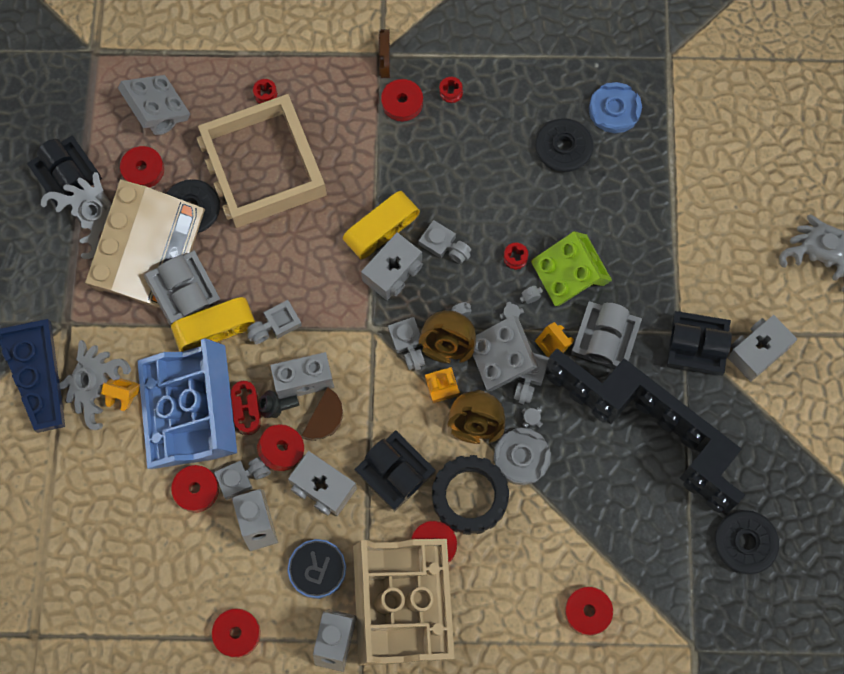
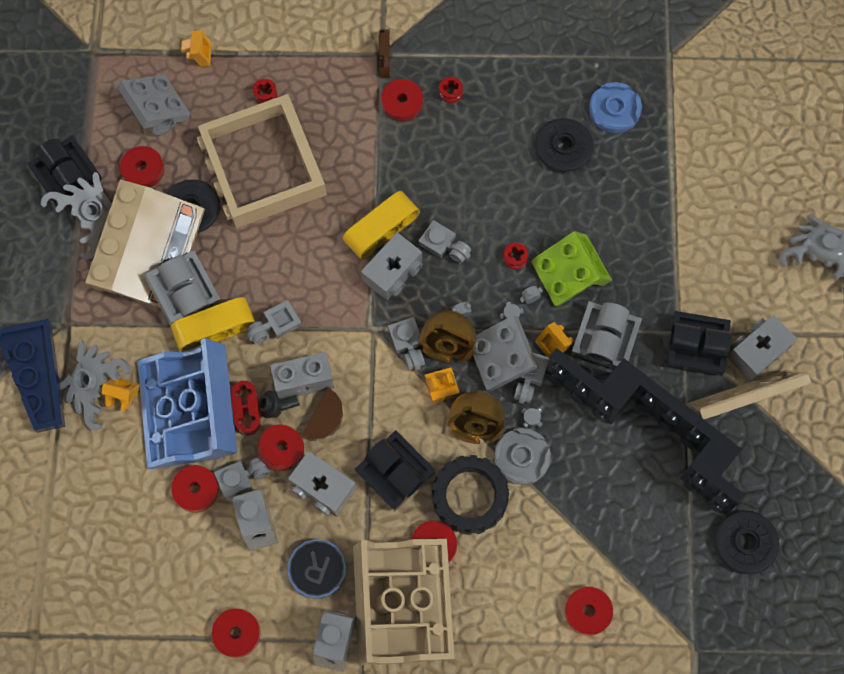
none -> light orange tile [181,30,212,67]
none -> tan tile [684,370,811,419]

